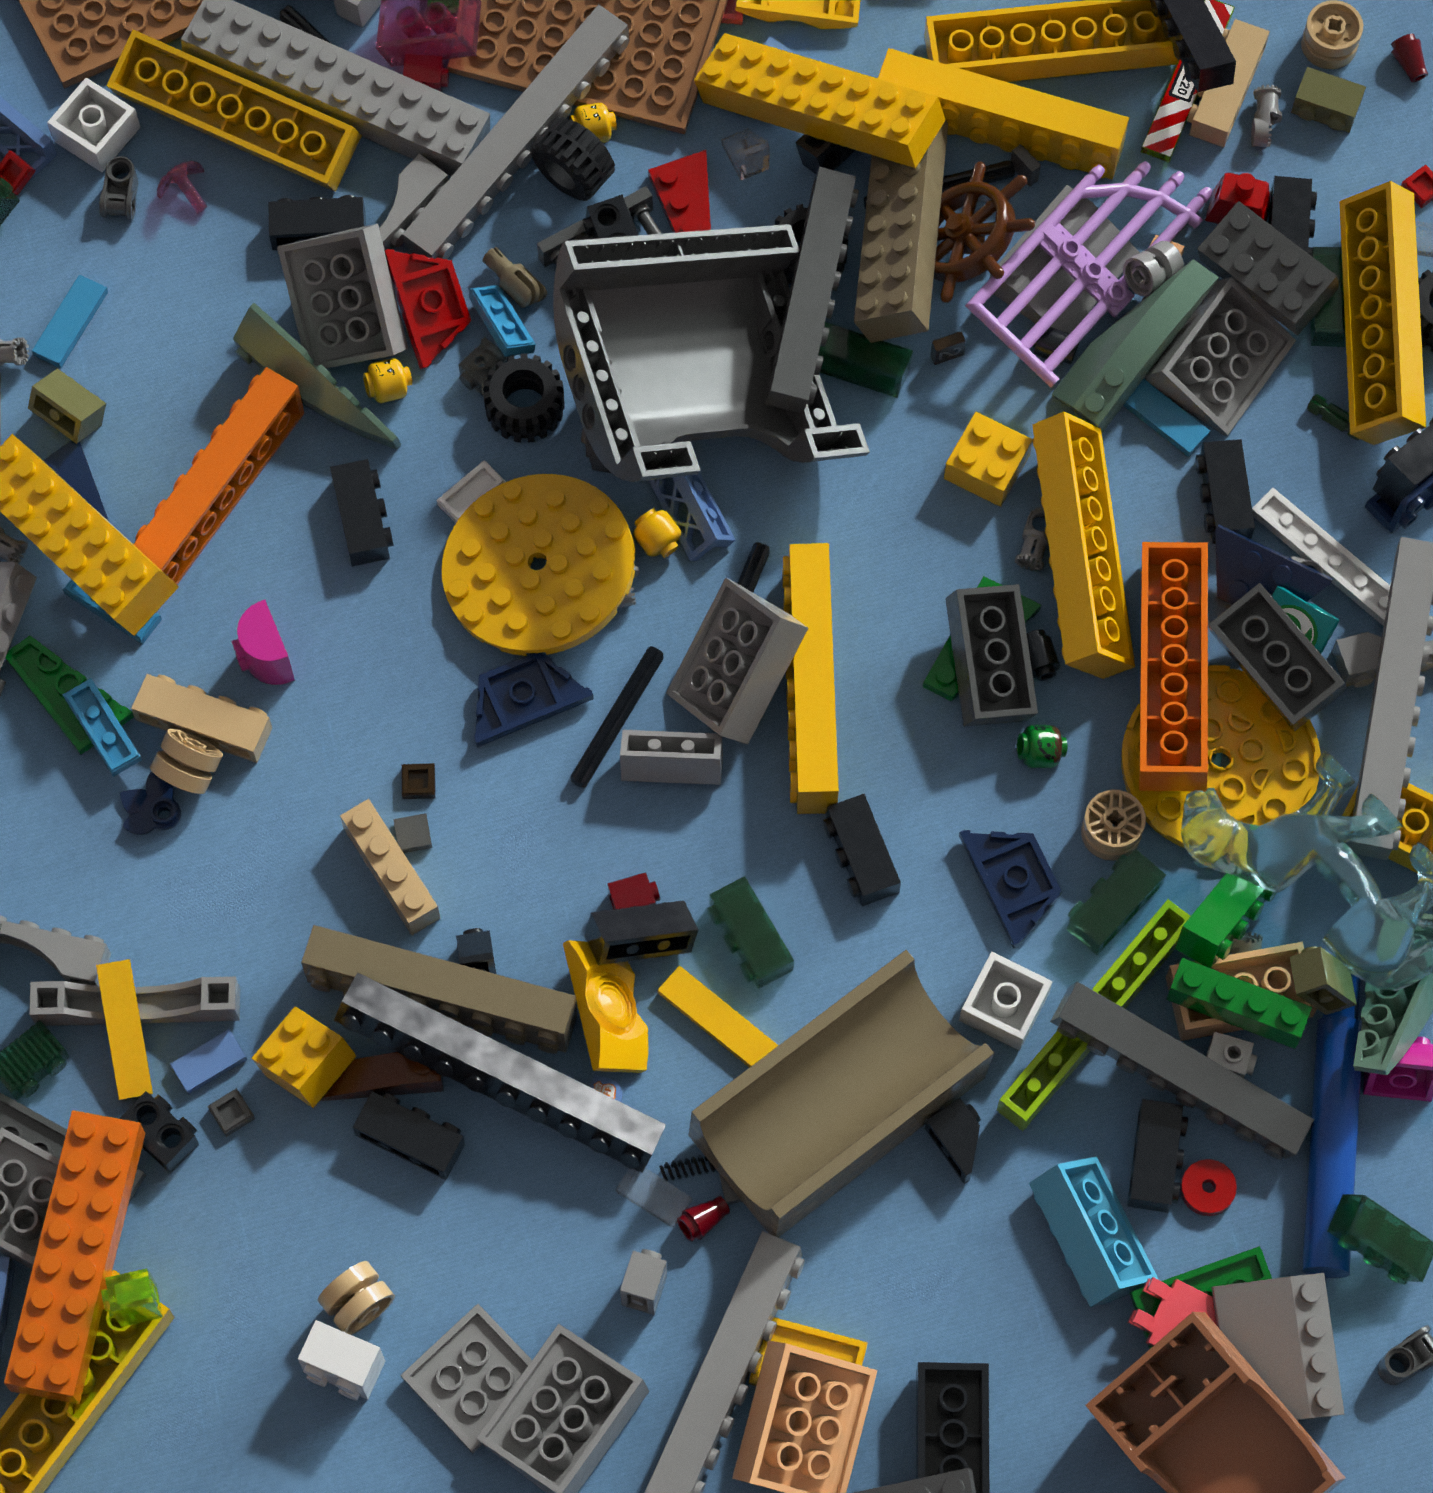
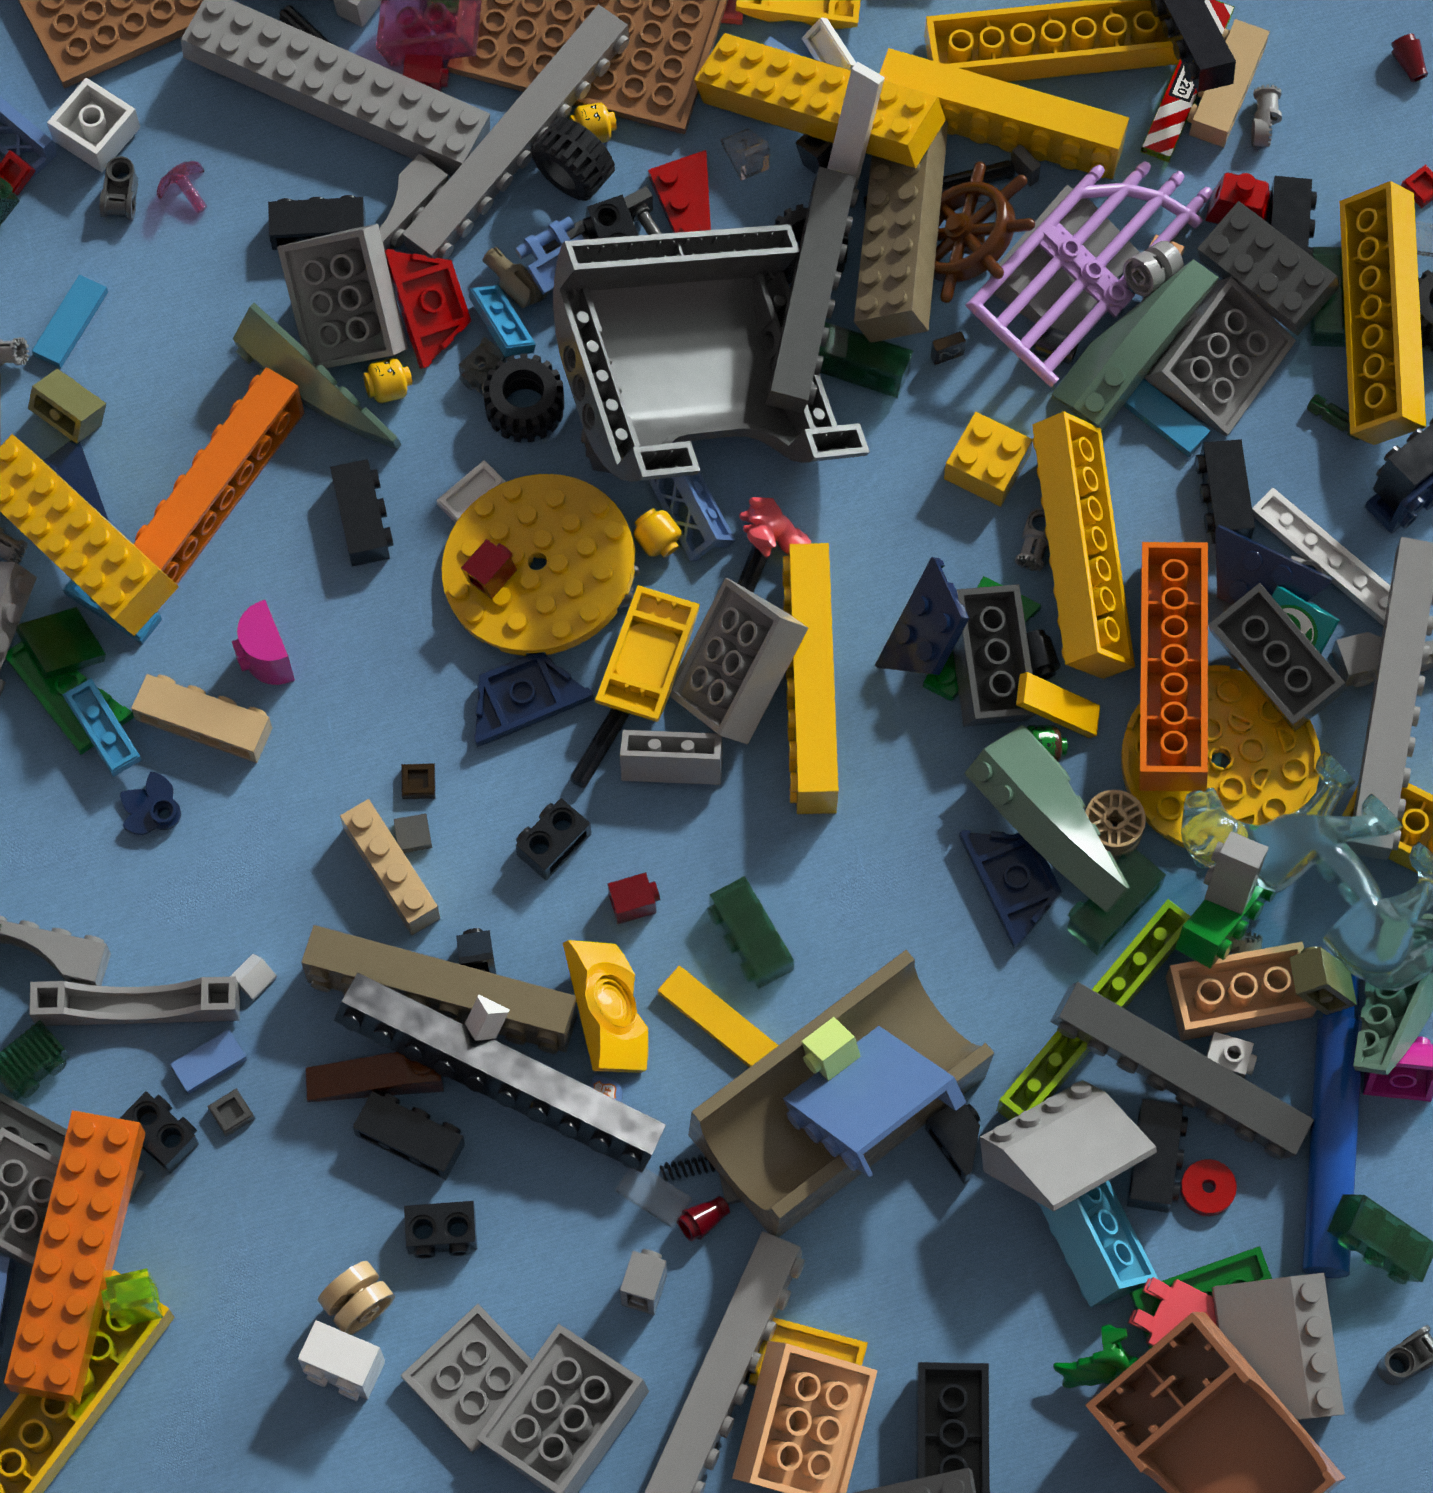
yellow tile [96,959,153,1100] -> none
yellow brick [106,29,362,192] -> none
tan wheel [150,728,223,794] -> none
yellow brick [252,1006,356,1108] -> none
black brick [584,900,699,965] -> none
black brick [823,794,901,906] -> none
white brick [959,951,1053,1051] -> none
green brick [1166,958,1312,1049] -> none
olive brick [1291,67,1366,133] -> none
tan wheel [1301,0,1363,69] -> none
none -> dark green tile [16,607,106,680]
none -> white slope [230,954,277,1001]
none -> black brick [404,1201,477,1259]
none -> dark red brick [461,539,517,599]
none -> white slope [465,995,509,1041]
none -> medium blue plate [515,216,584,295]
none -> black brick [516,798,591,881]
none -> yellow slope [595,585,700,722]
none -> coral animal [739,497,811,558]
none -> medium blue panel [783,1026,966,1178]
none -> white tile [801,18,856,70]
none -> yellowish green brick [801,1017,861,1081]
none -> white tile [827,62,885,189]
none -> dark blue wing [875,557,969,675]
none -> sand green wedge [965,725,1130,912]
none -> light grey slope [980,1080,1157,1211]
none -> yellow tile [1016,672,1100,738]
none -> green hair [1053,1325,1139,1389]
none -> light grey brick [1203,831,1269,915]

